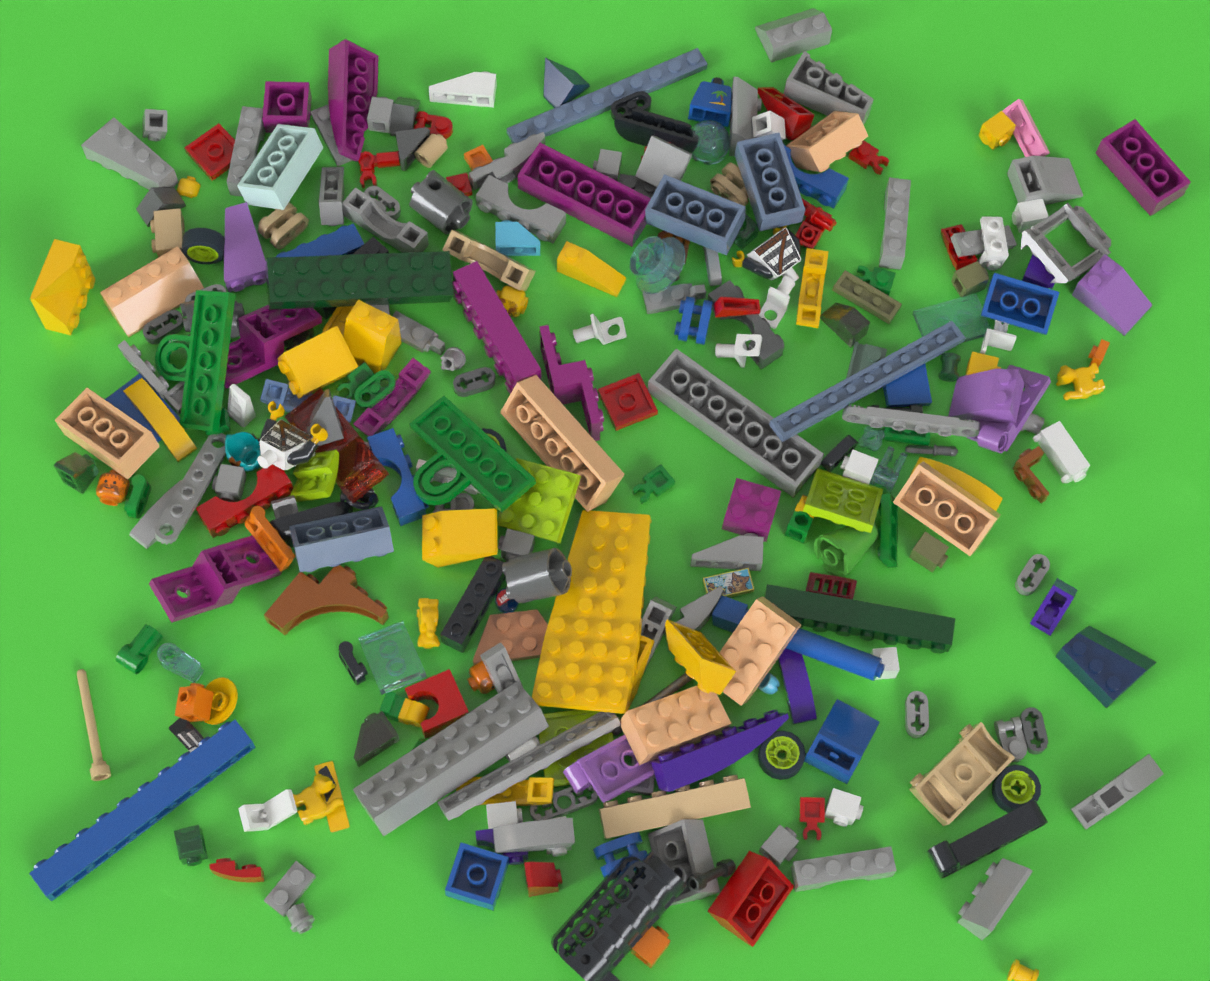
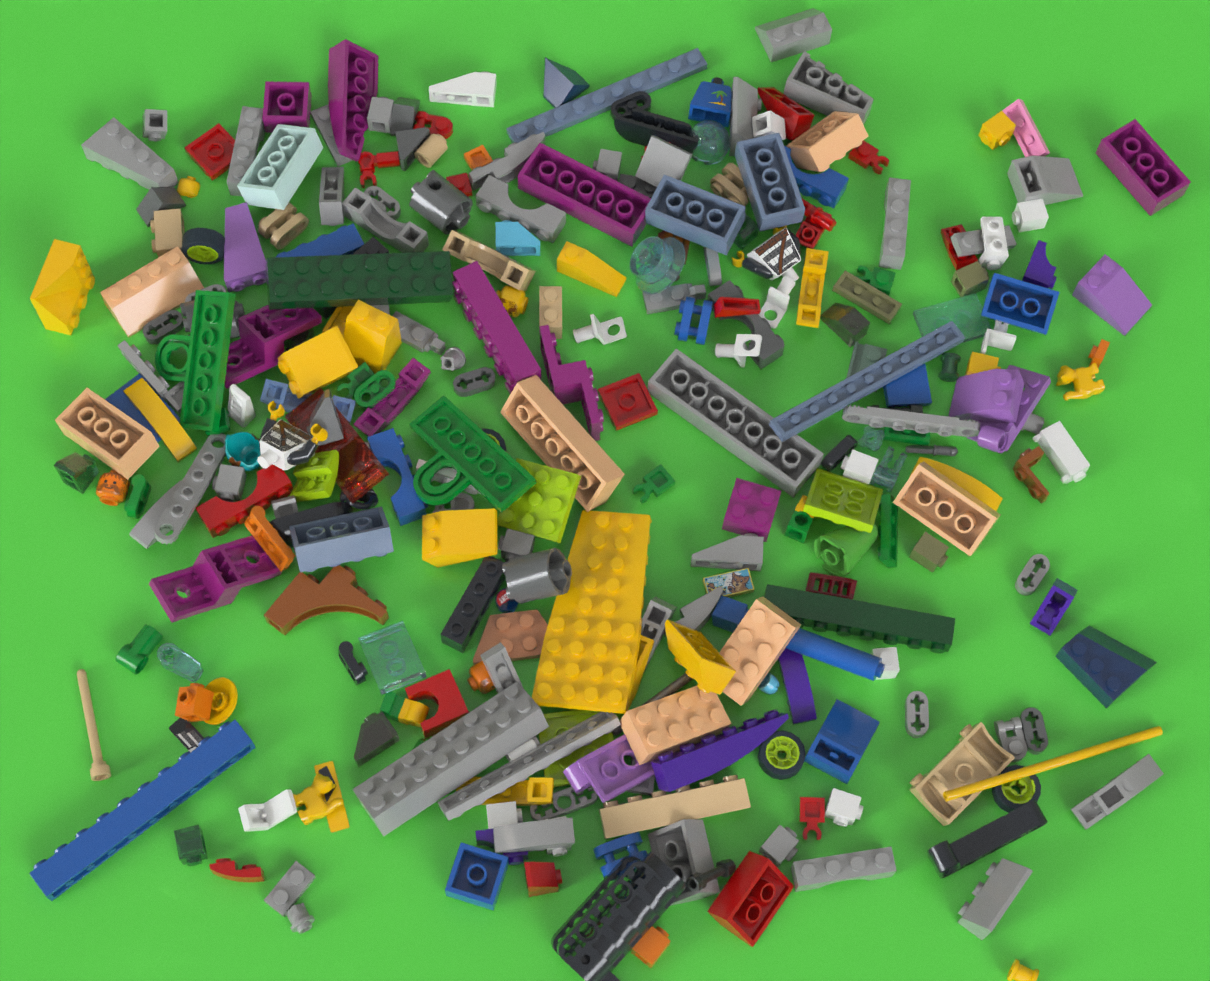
yellow animal [416,598,440,649] -> none
light grey wedge [1021,203,1111,283] -> none
none -> tan brick [539,286,562,339]
none -> yellow piece [943,726,1163,802]

